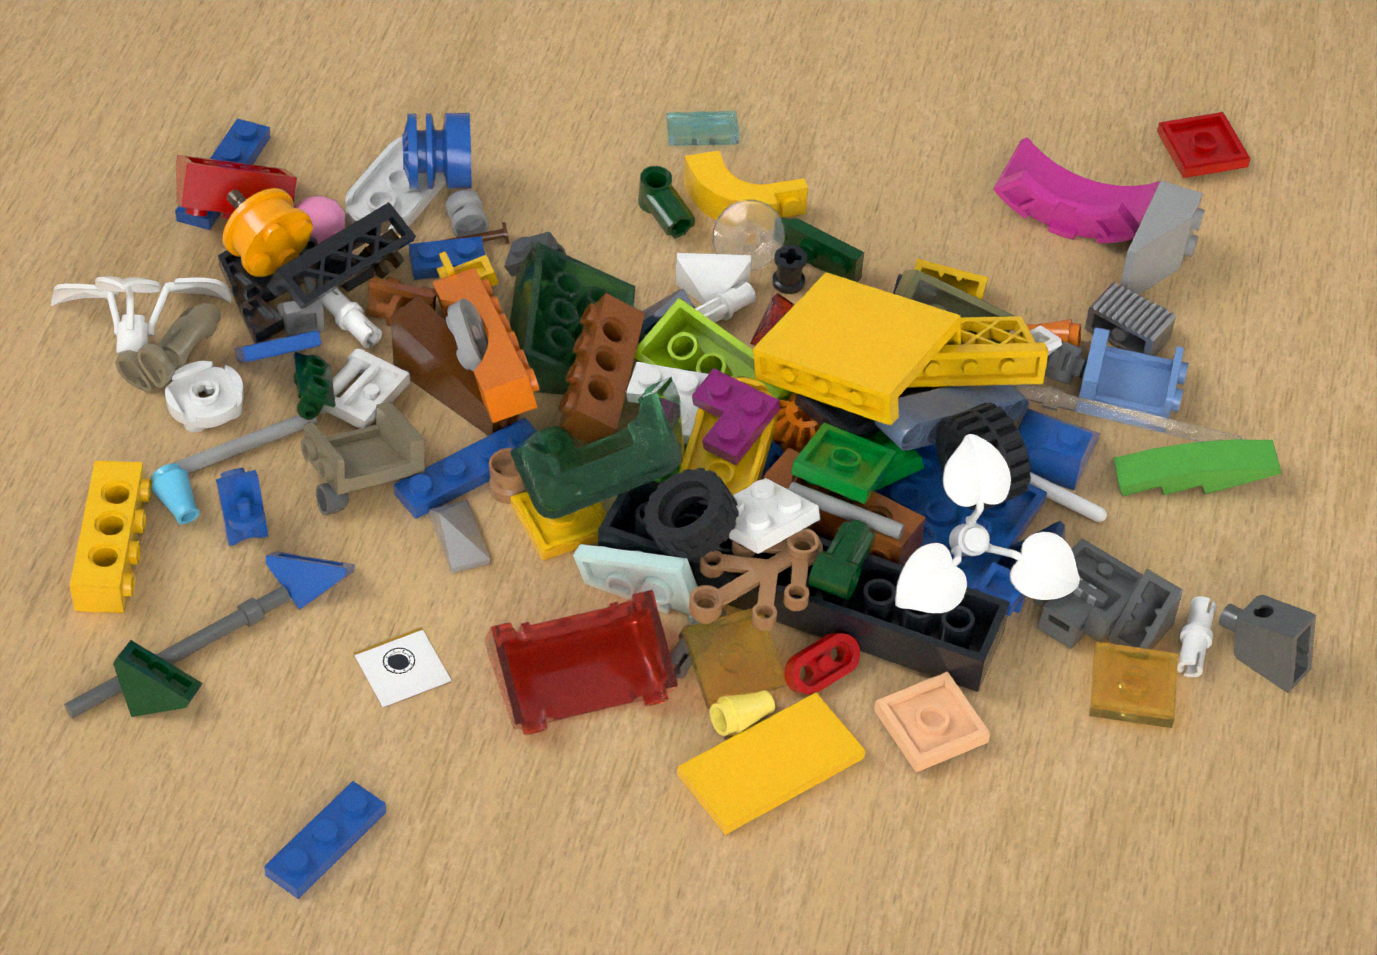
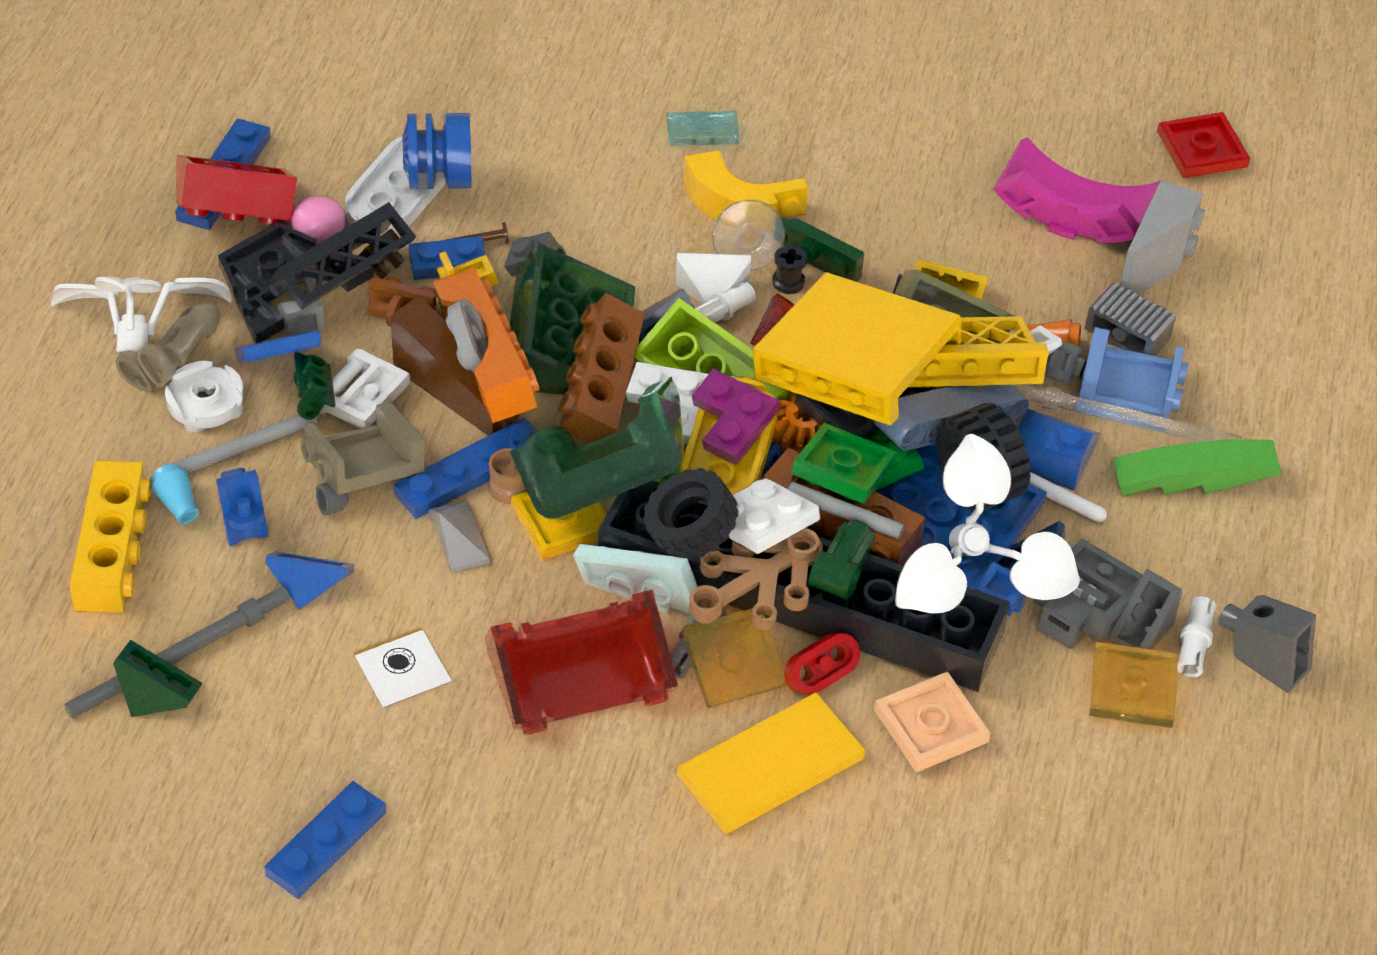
light orange wheel [222,188,313,277] -> none
white pin [320,288,382,348] -> none
light grey wheel [445,189,489,237] -> none
dark green piece [638,165,695,239] -> none
light yellow cone [710,690,775,737] -> none

